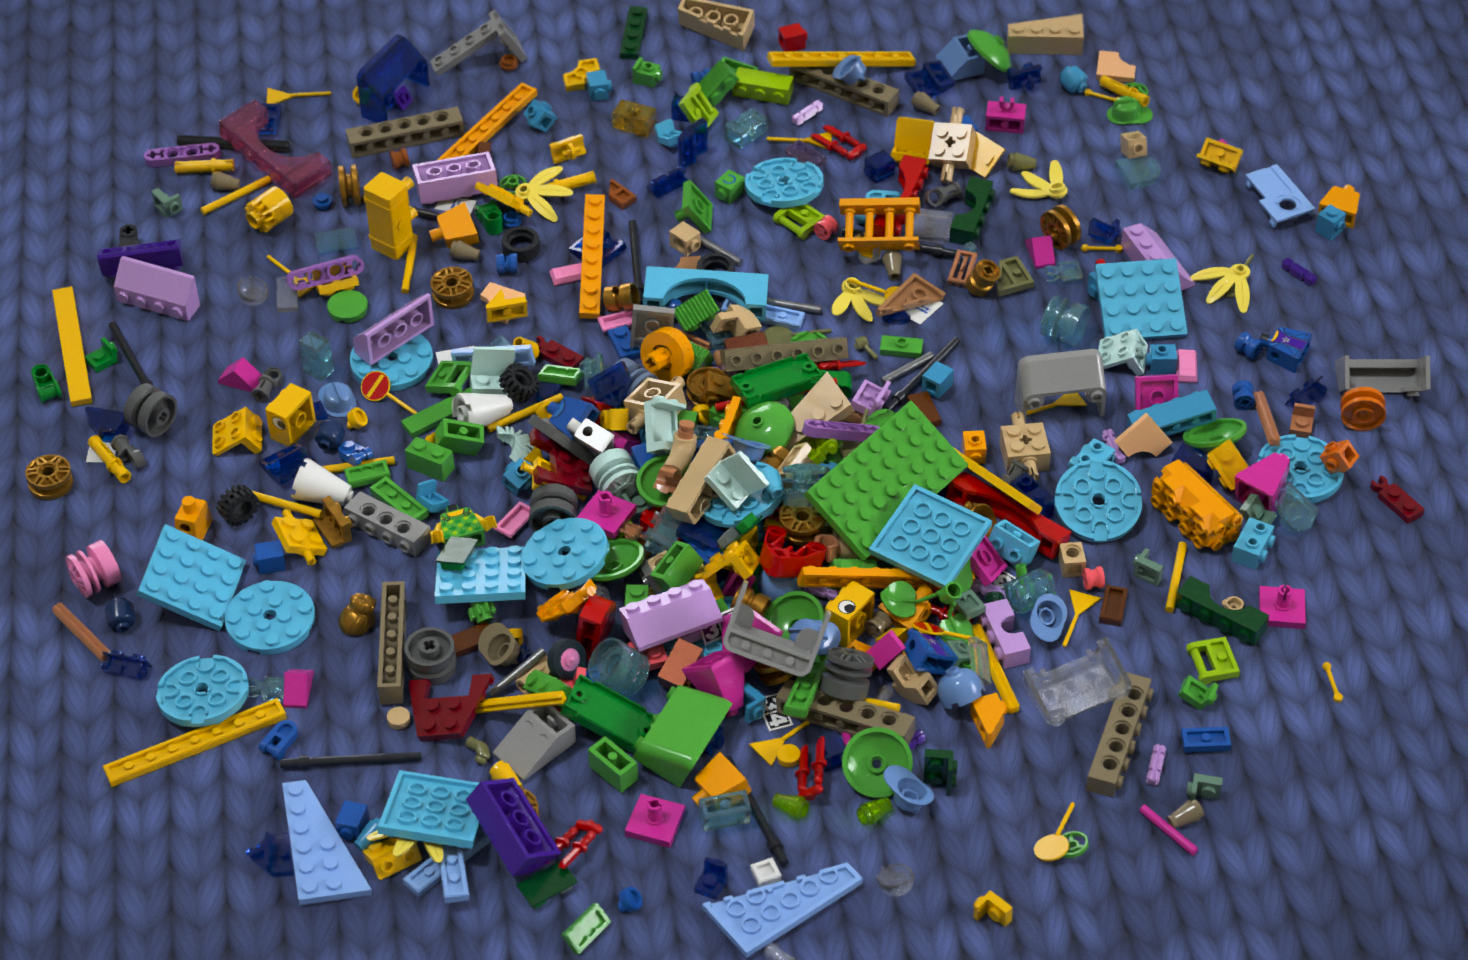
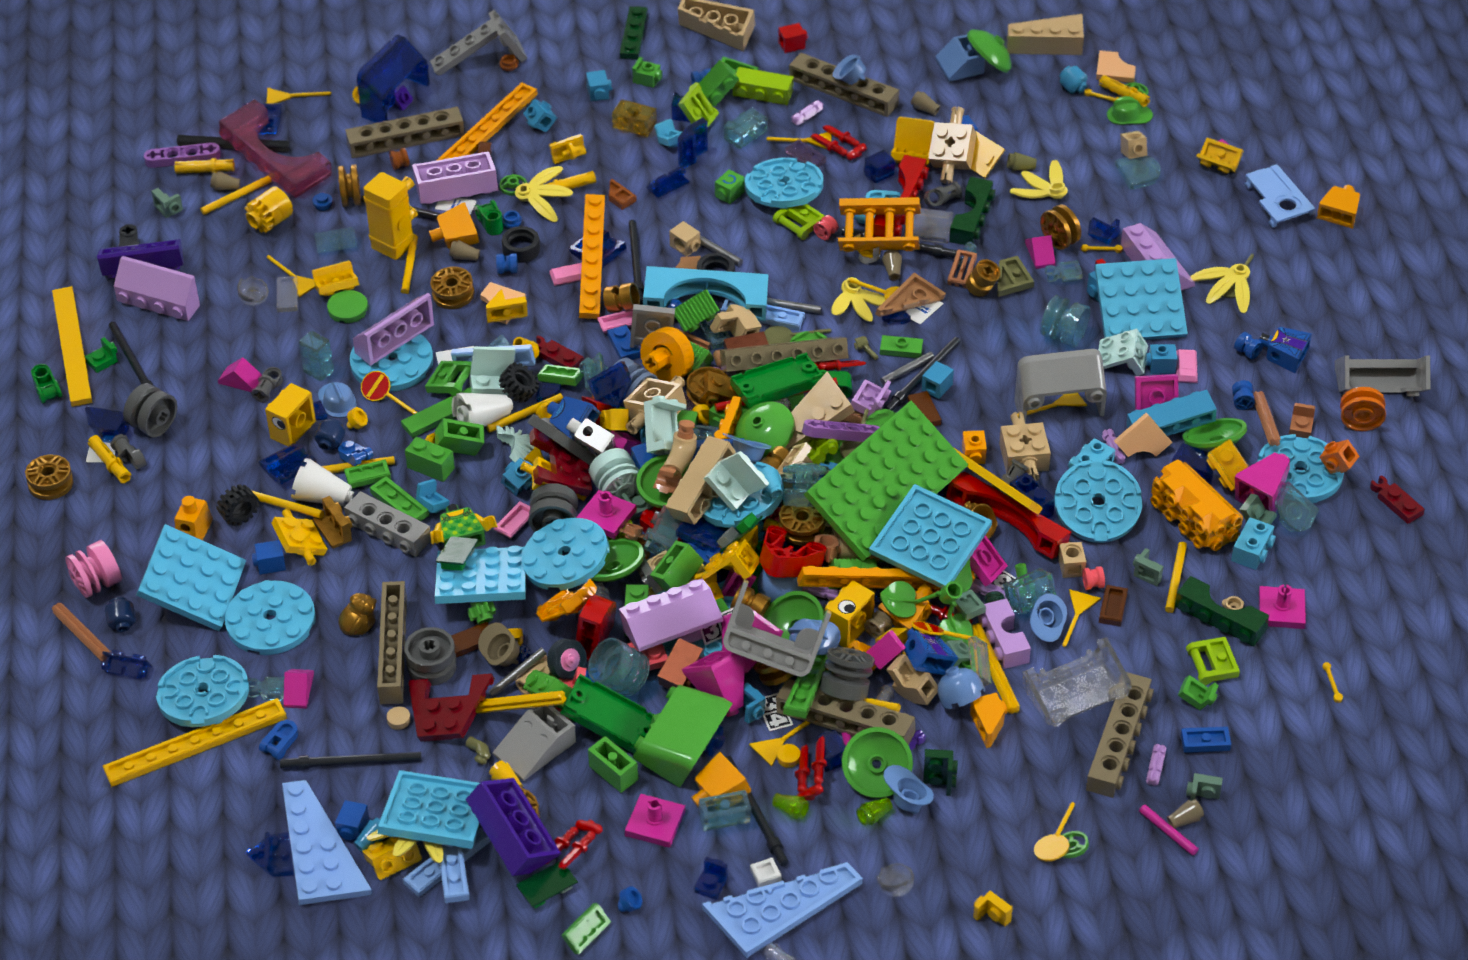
yellow bracket [212,407,263,456] -> none
medium lavender beam [286,255,364,290] -> none
yellow plate [475,182,533,217] -> none
yellow tile [563,58,600,92] -> none
bright green tile [674,180,713,234] -> none
yellow tile [767,52,916,67] -> none
clear blue slope [904,60,955,98] -> none
dark pink brick [985,96,1026,134] -> none
medium azure brick [989,519,1041,567] -> none
clear blue hips [1007,62,1042,91] -> none
dark purple axle [1281,258,1317,286] -> none
clear blue hinge [1285,376,1327,409] -> none
dark azure brick [1315,204,1346,241] -> none

